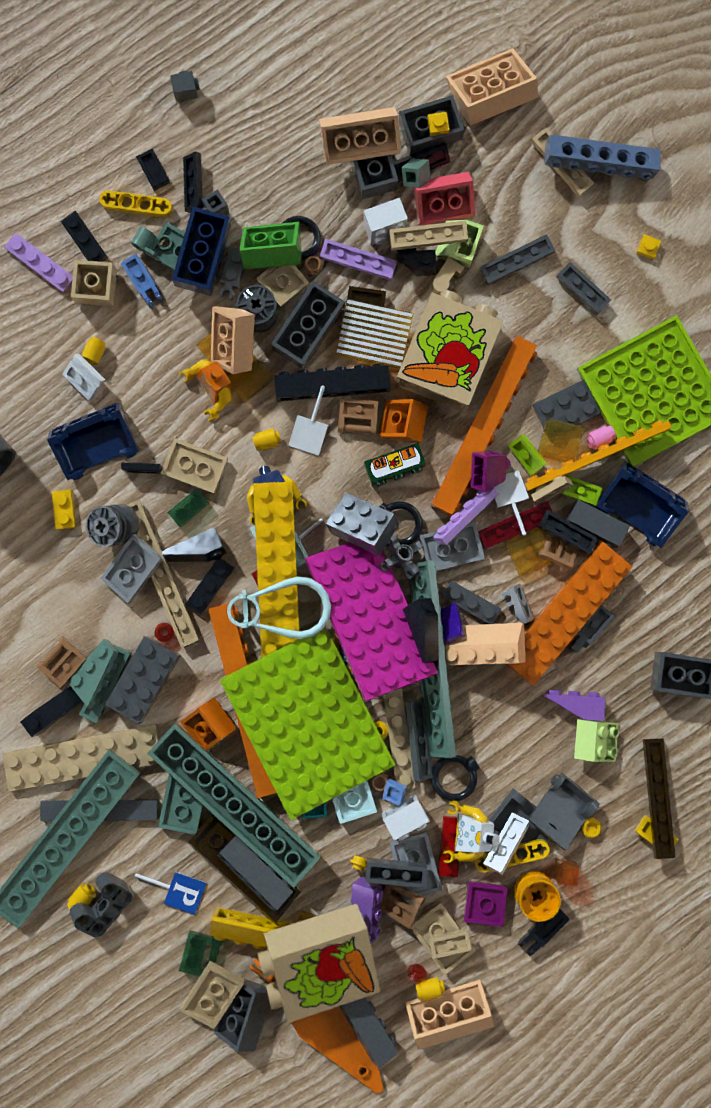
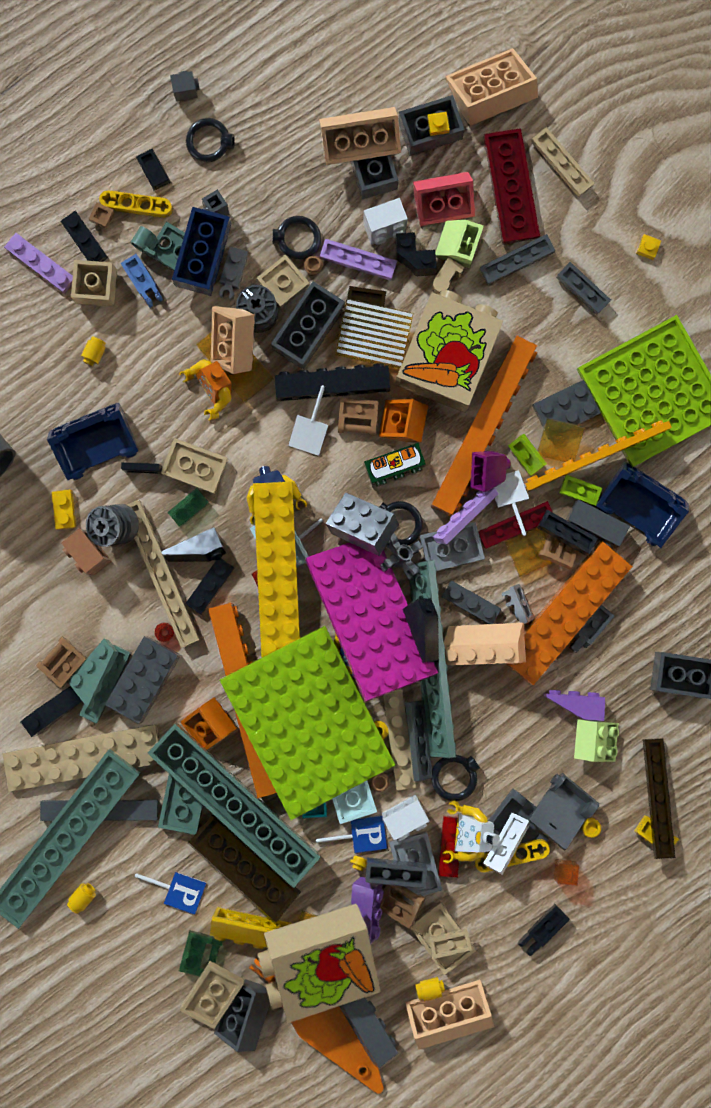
white plate [62,353,105,401] -> none
dark grey beam [70,872,133,938] -> none
light grey plate [100,534,164,603] -> none
black plate [183,151,203,213] -> none
dark grey brick [217,836,293,912] -> none
light aqua animal [227,576,331,639] -> none
bright green slope [239,222,302,269] -> none
yellow brick [252,428,281,451] -> none
medium blue plate [382,779,407,806] -> none
tan plate [389,220,468,251] -> none
black plate [393,142,451,182] -> none
sand green brick [402,158,431,188] -> none
clear red plate [408,964,427,983] -> none
dark purple tile [440,602,465,644] -> none
magenta plate [464,881,508,927] -> none
light orange wheel [513,871,561,922] -> none
tan plate [531,476,574,504] -> none
sand blue brick [544,134,660,180] -> none
bright pink brick [586,426,616,450] -> none
none -> nougat brick [61,528,112,575]
none -> medium nougat plate [89,202,115,229]
none -> black piece [186,118,235,162]
none -> blue piece [316,816,387,853]
none -> dark red plate [483,128,540,245]

